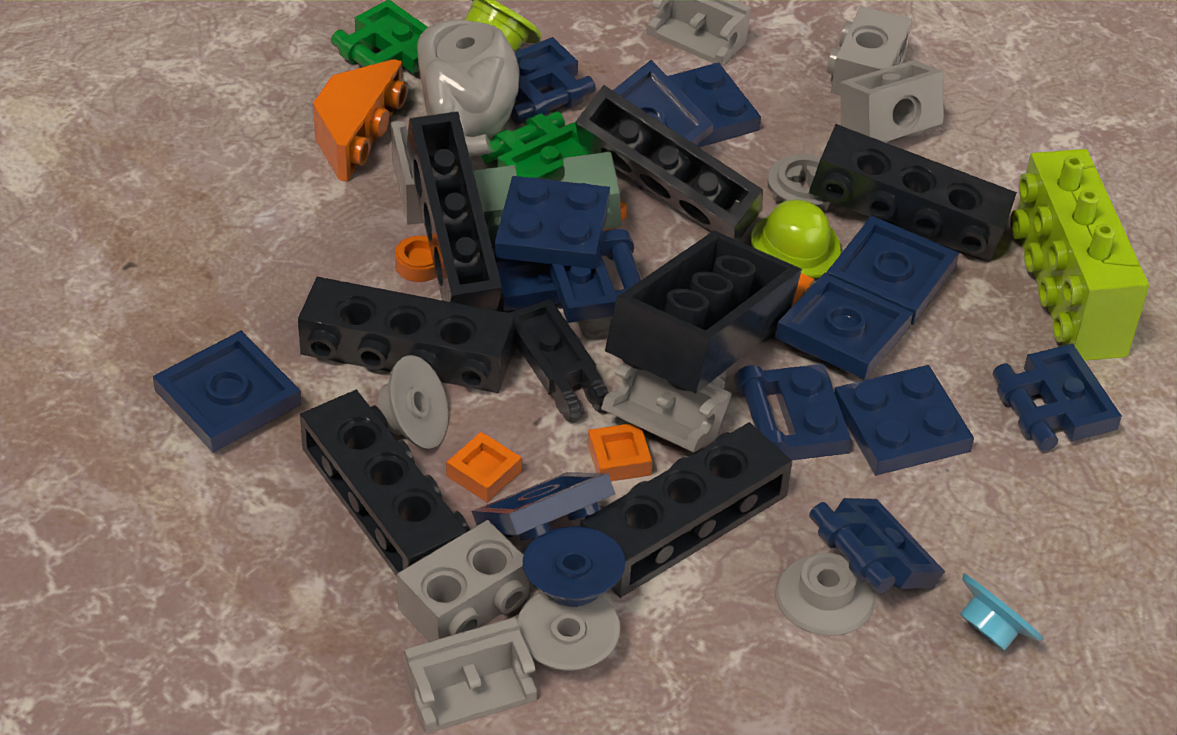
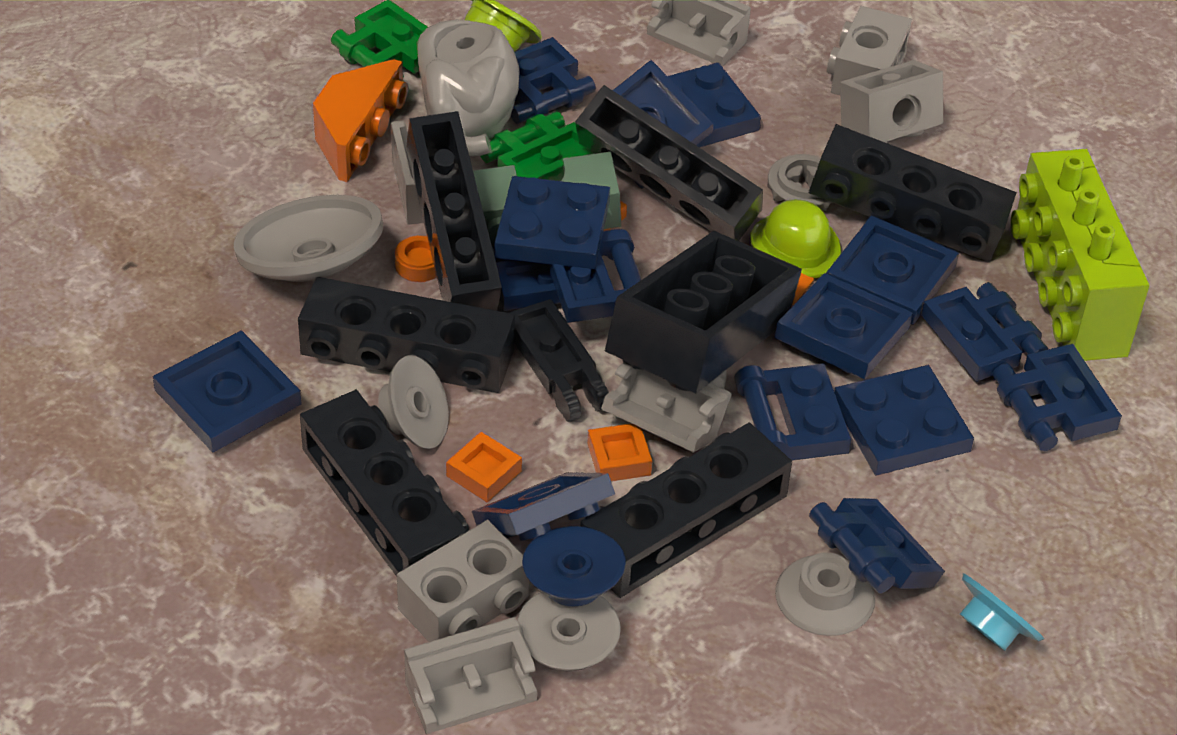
none -> light grey dish [234,195,384,282]
none -> dark blue plate [921,282,1049,382]

